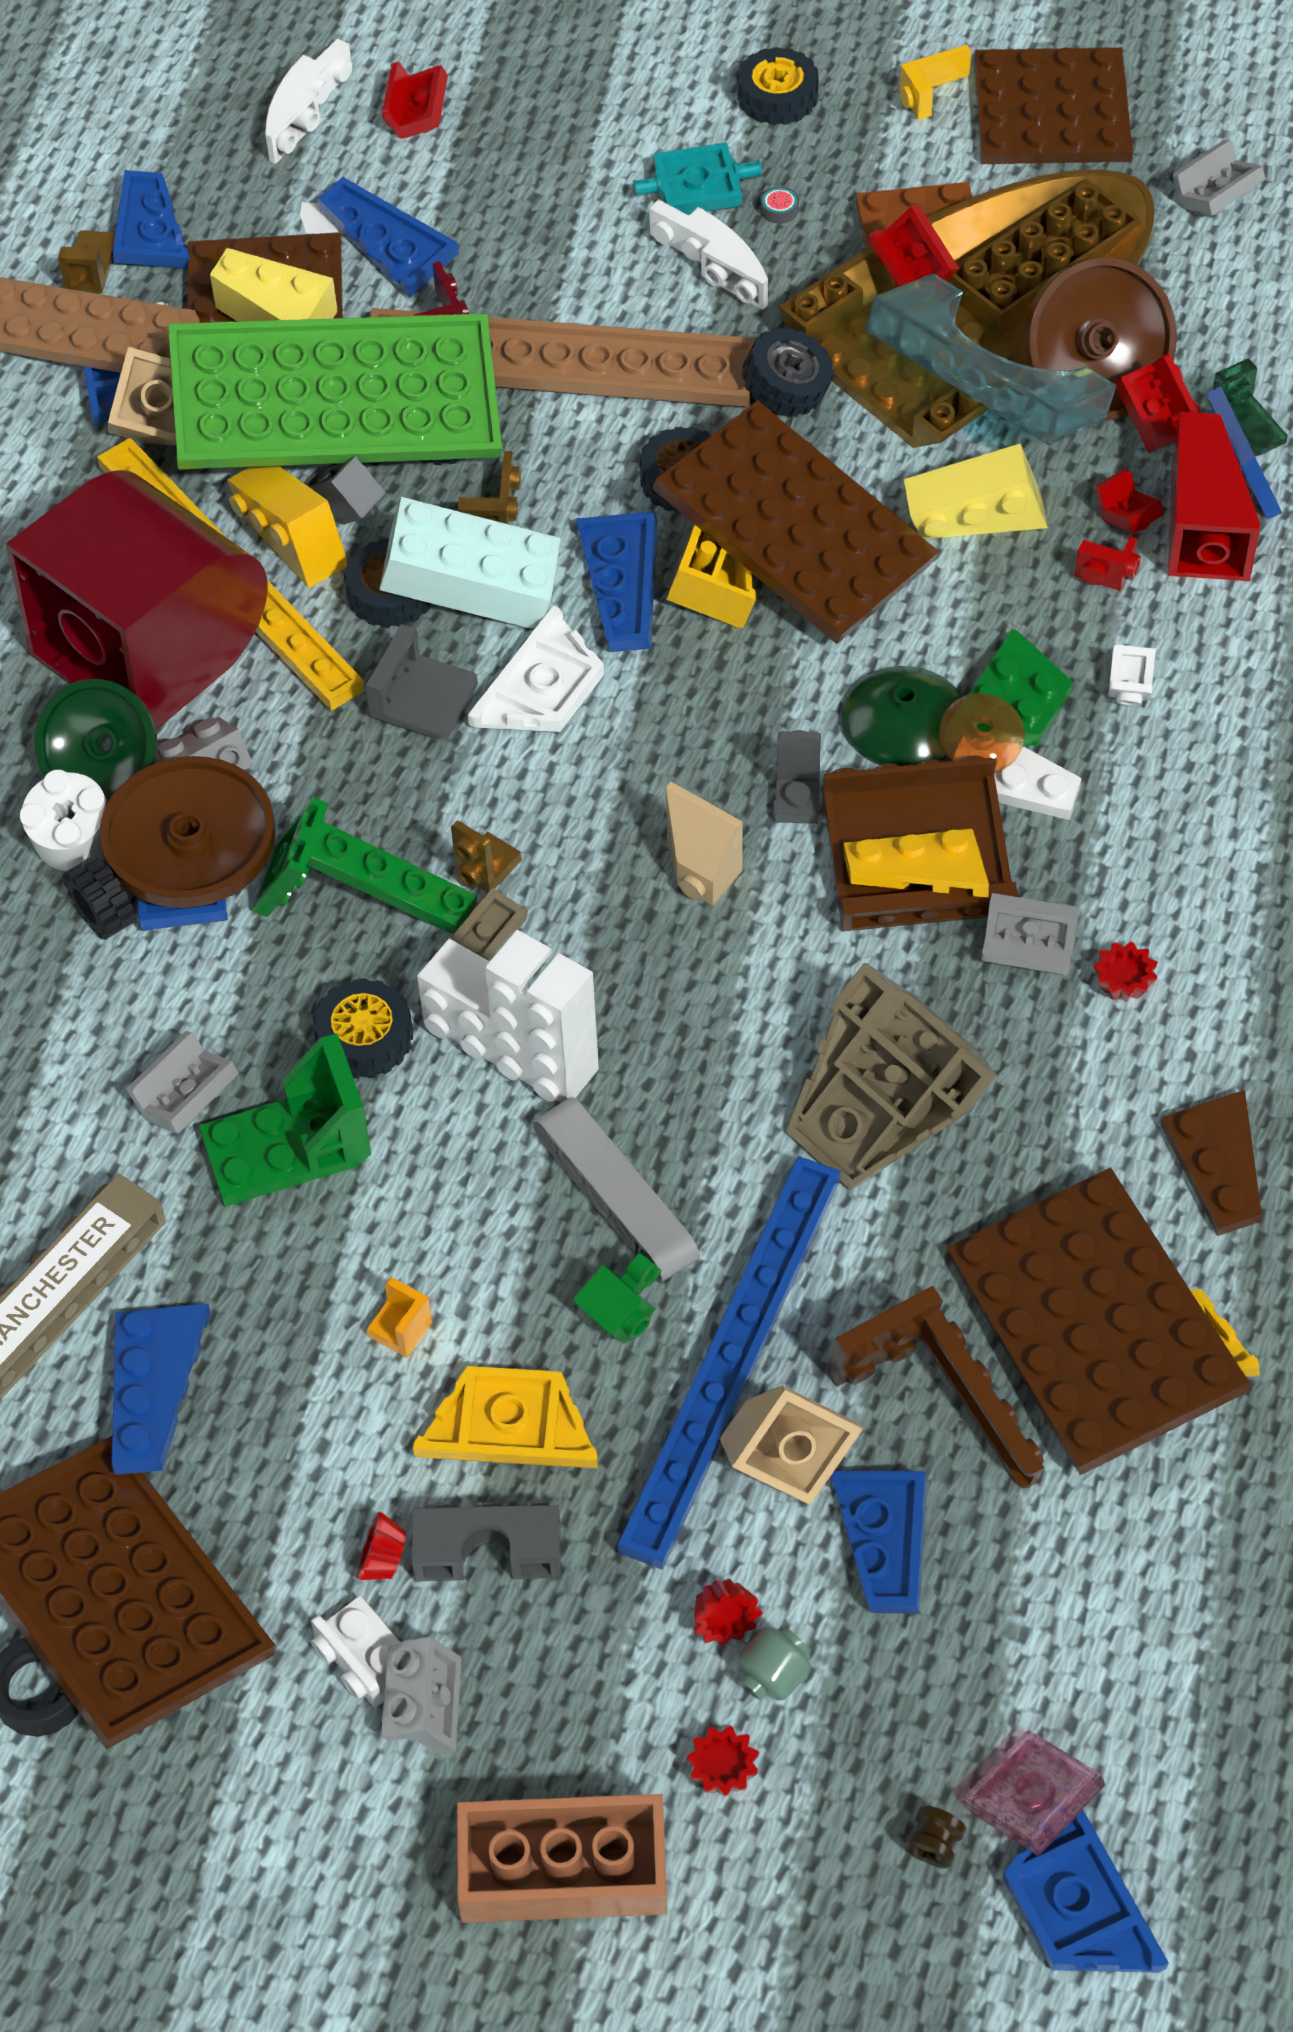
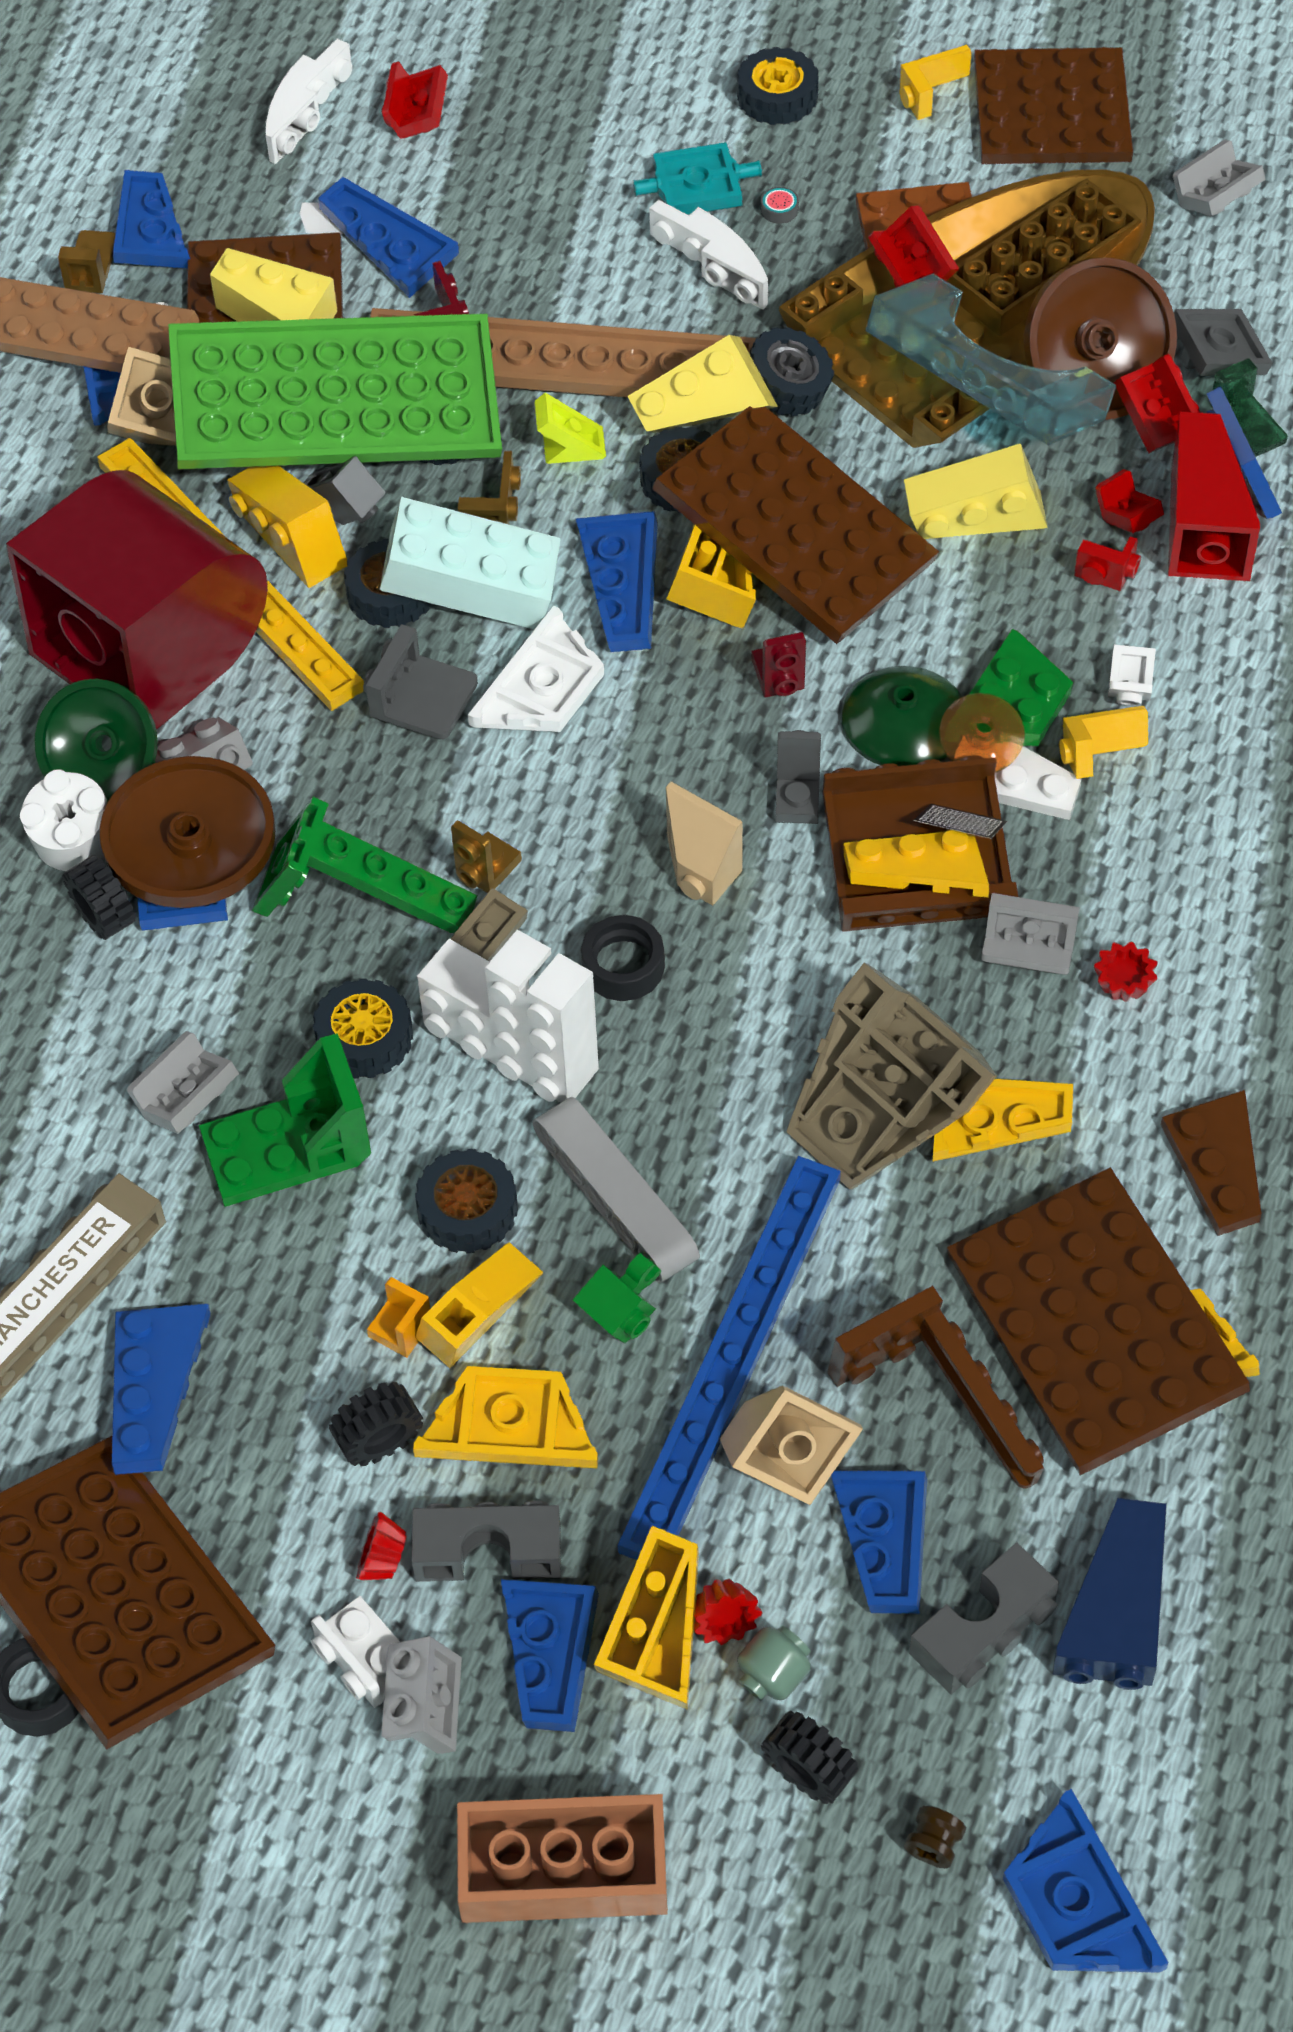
red piece [686,1726,759,1796] -> none
clear pink tile [962,1730,1106,1856] -> none
none -> black tyre [329,1382,423,1466]
none -> black wheel [415,1149,518,1254]
none -> yellow slope [415,1242,543,1368]
none -> blue wing [501,1579,599,1732]
none -> neon yellow slope [534,392,606,464]
none -> black tyre [581,915,665,1001]
none -> yellow wedge [594,1526,699,1710]
none -> light yellow wedge [627,335,778,433]
none -> dark red bracket [751,632,806,698]
none -> black tyre [761,1711,858,1804]
none -> dark grey arch [909,1542,1059,1695]
none -> black sticker [914,803,1008,839]
none -> yellow wing [932,1079,1073,1162]
none -> dark blue slope [1052,1498,1166,1690]
none -> yellow bracket [1059,706,1148,779]
none -> dark grey hinge [1174,309,1273,376]

